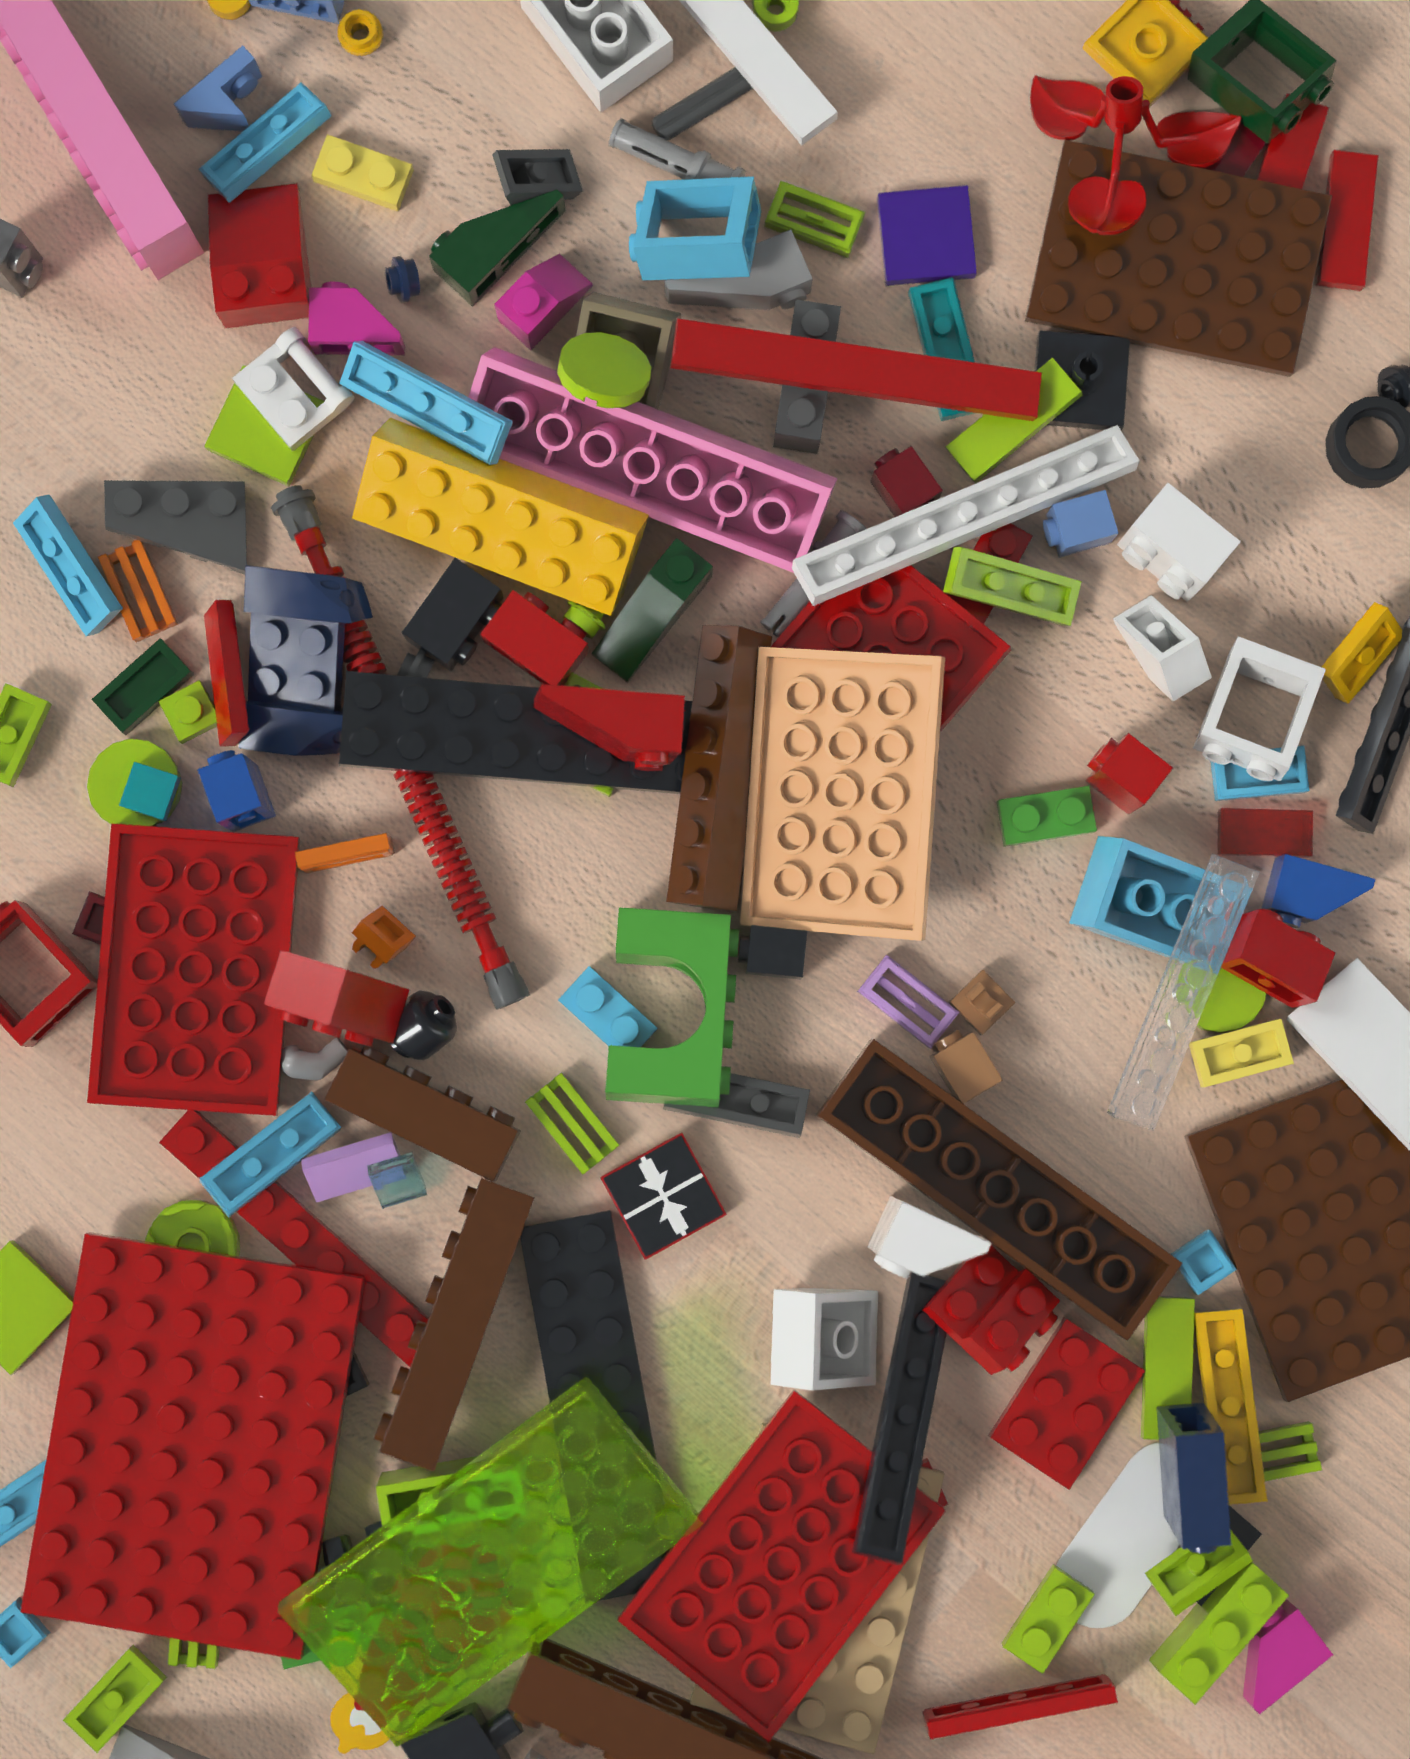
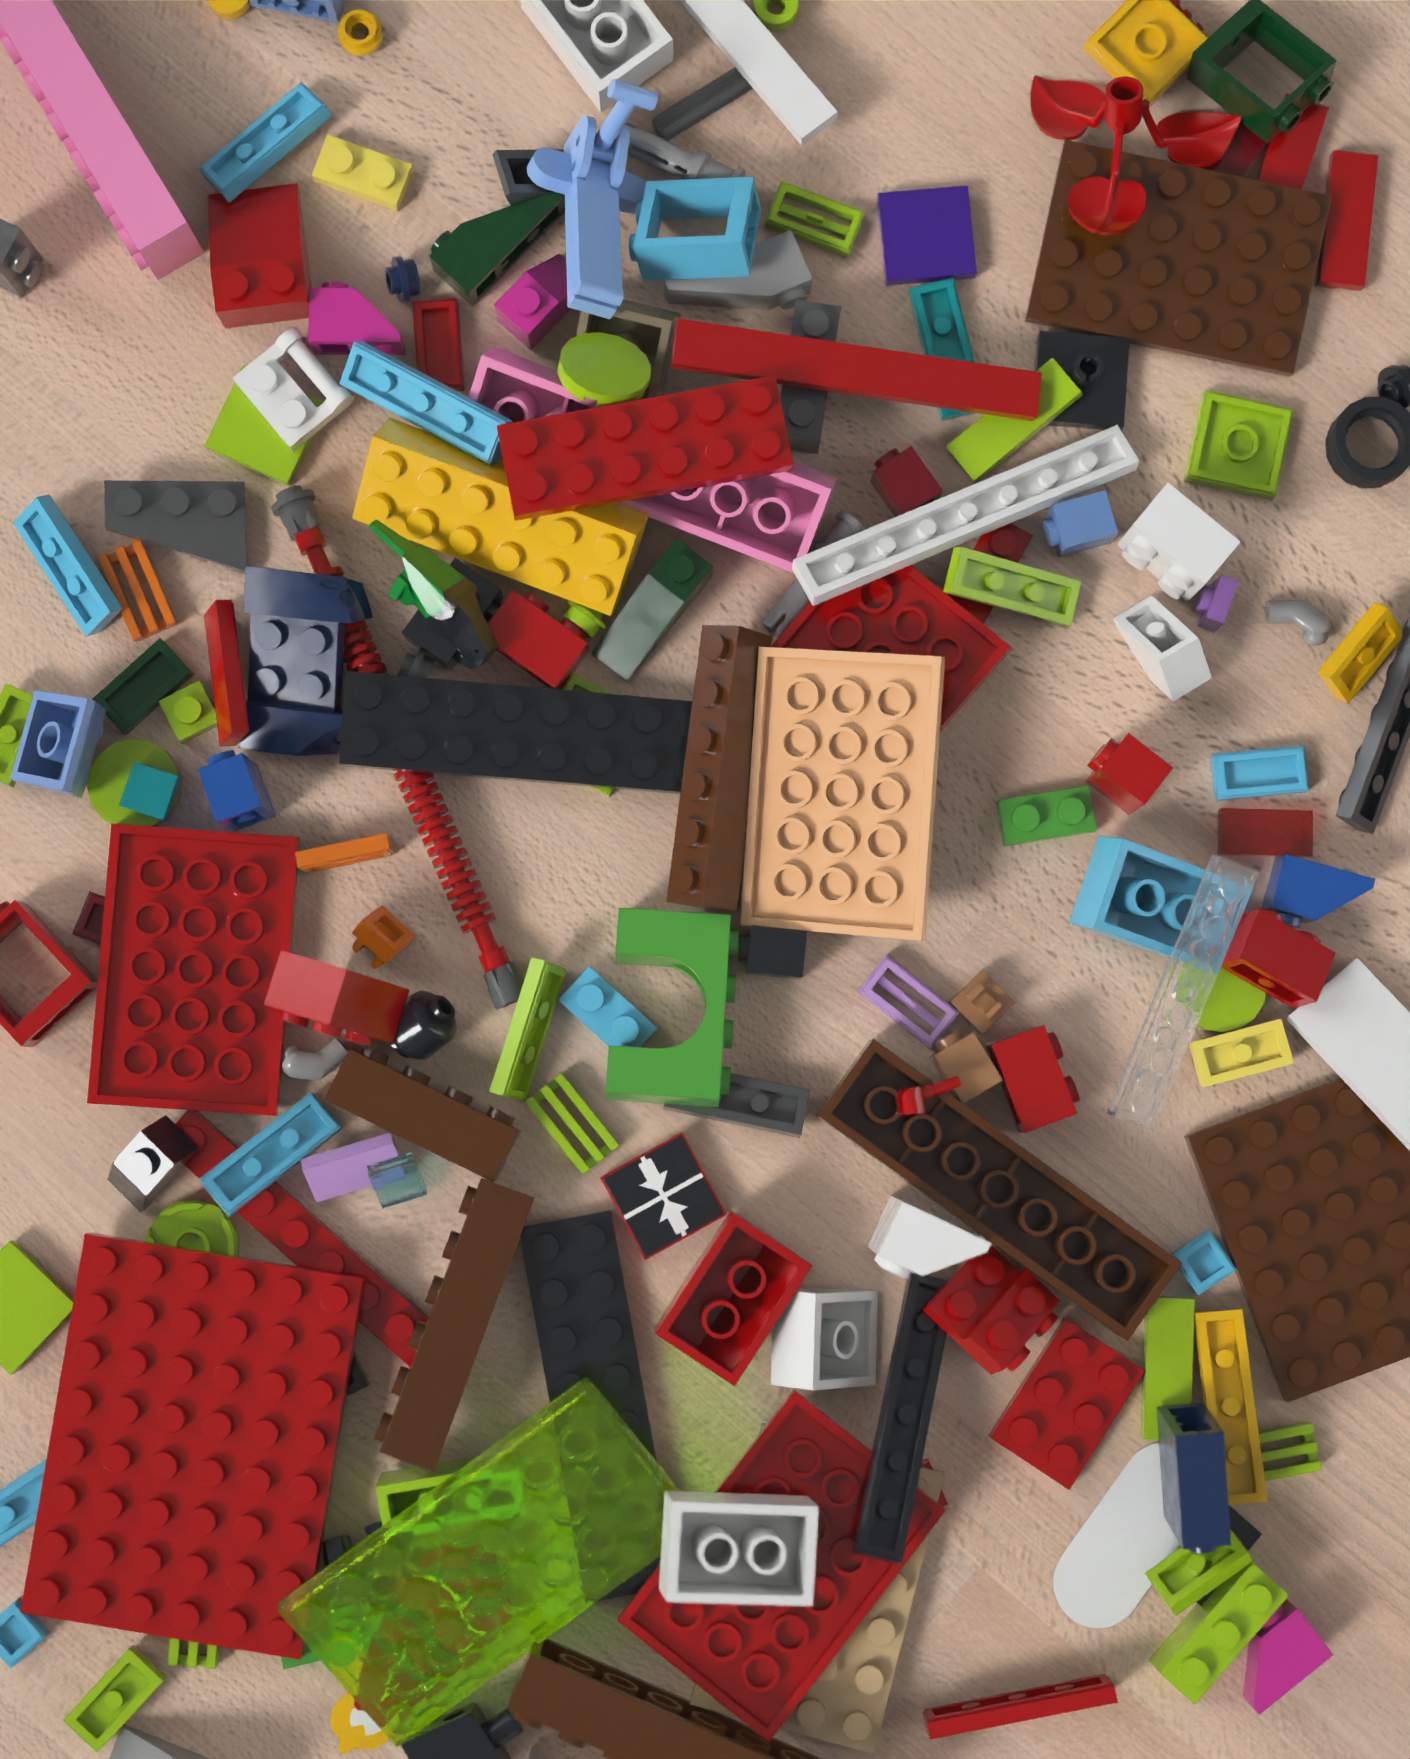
medium blue slope [174,46,262,132] -> none
red slope [534,684,685,771] -> none
lime plate [1002,1564,1095,1674] -> none
white window [1193,636,1326,781] -> none
none -> medium blue slope [10,690,106,798]
none -> slope [108,1115,199,1212]
none -> animal [369,519,499,669]
none -> red tile [412,298,465,392]
none -> lime tile [489,957,567,1102]
none -> red plate [496,375,794,521]
none -> light blue piece [526,79,658,319]
none -> red slope [654,1210,813,1387]
none -> white brick [659,1491,819,1606]
none -> red hand [897,1075,961,1115]
none -> red brick [986,1025,1080,1133]
none -> lime tile [1184,390,1294,500]
none -> medium lavender plate [1195,575,1239,632]
none -> light grey arm [1265,600,1331,646]

